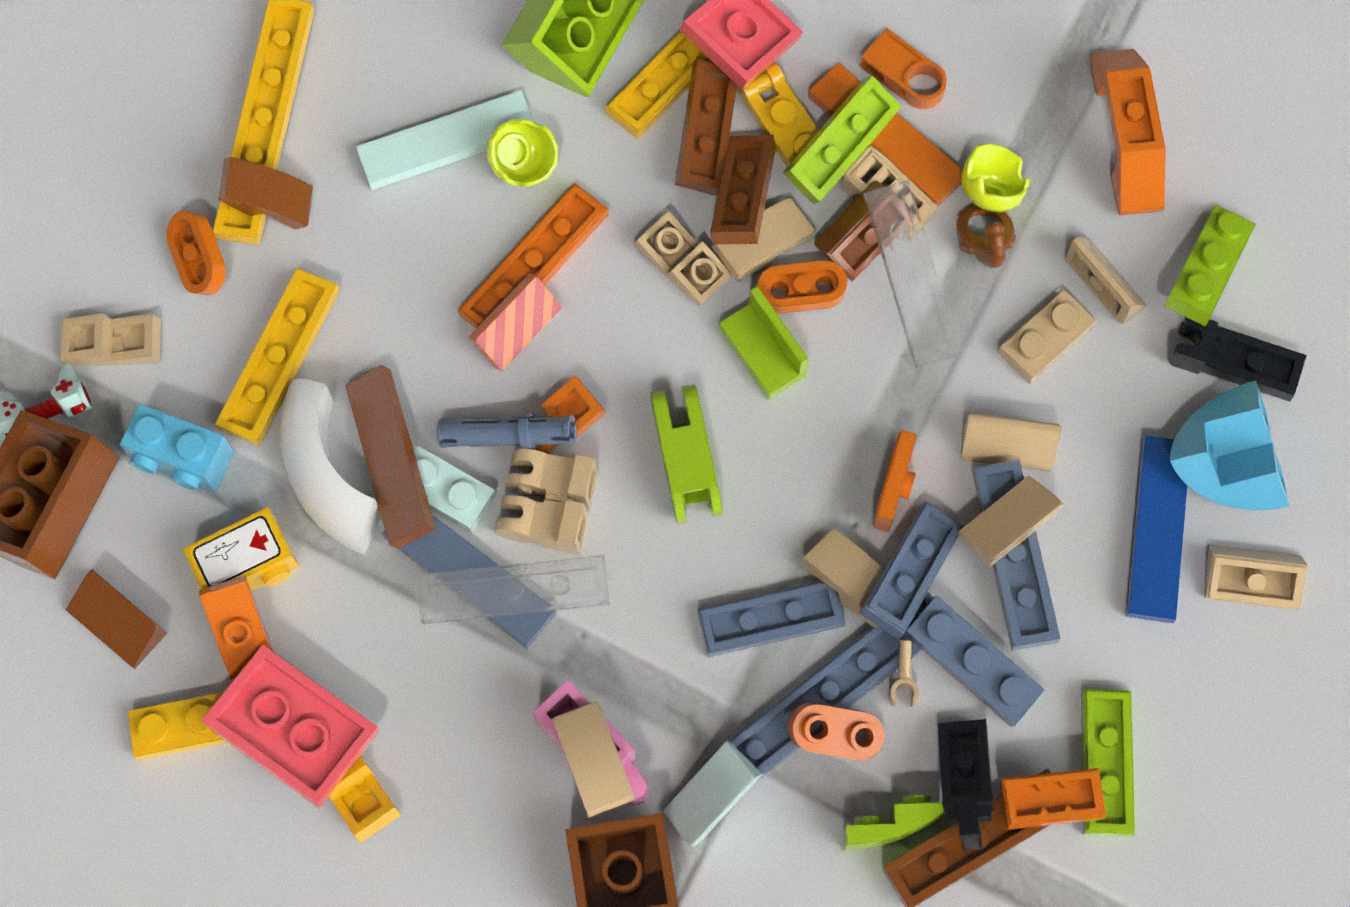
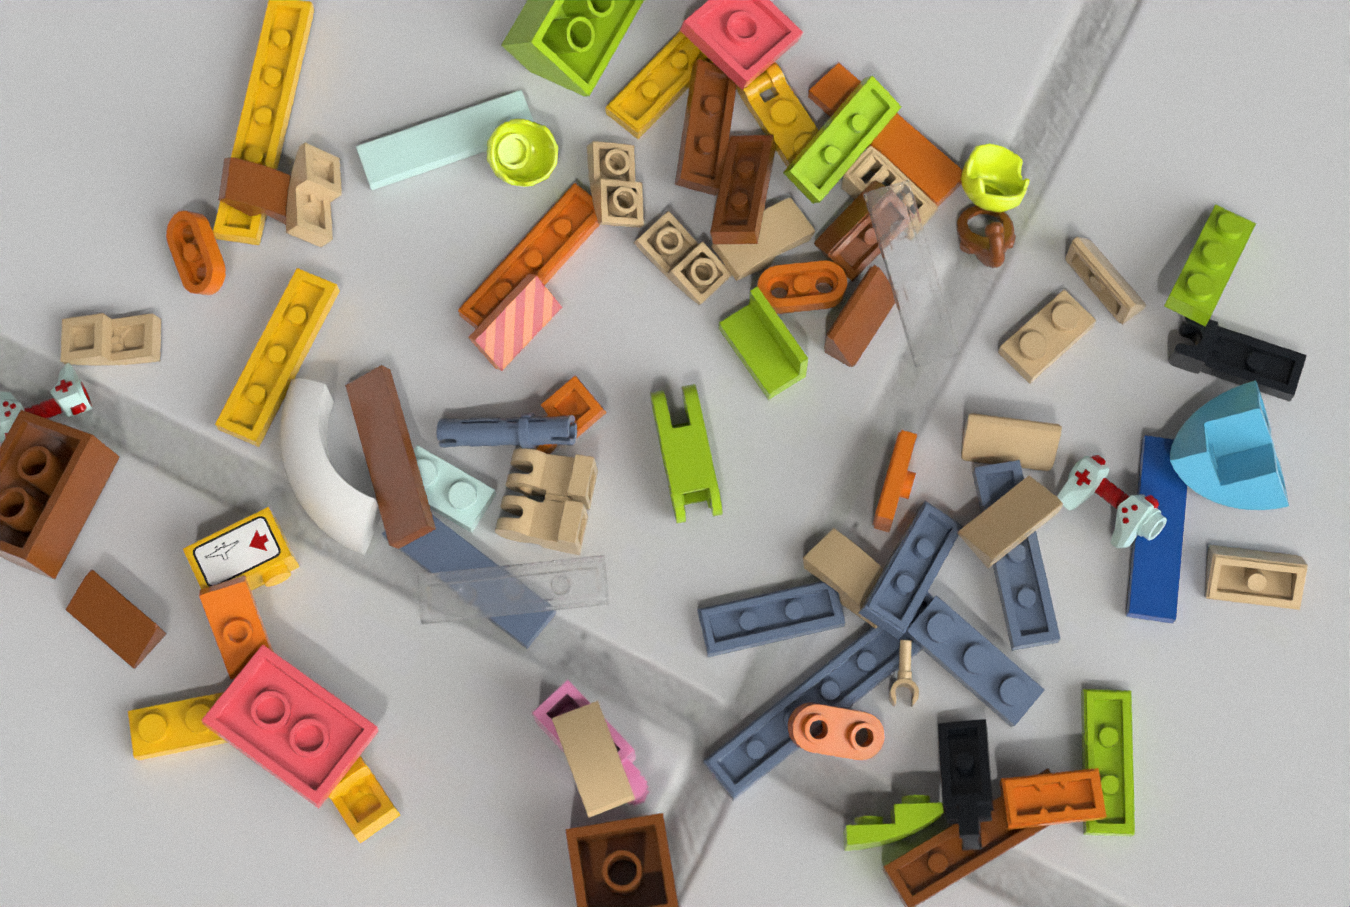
medium azure brick [119,404,235,493] -> none
light aqua slope [663,741,763,848] -> none
orange piece [859,28,947,109] -> none
orange slope [1089,49,1166,216] -> none
none -> tan slope [286,143,342,247]
none -> tan slope [587,141,644,228]
none -> dark orange slope [824,265,897,367]
none -> light aqua piece [1057,455,1167,548]

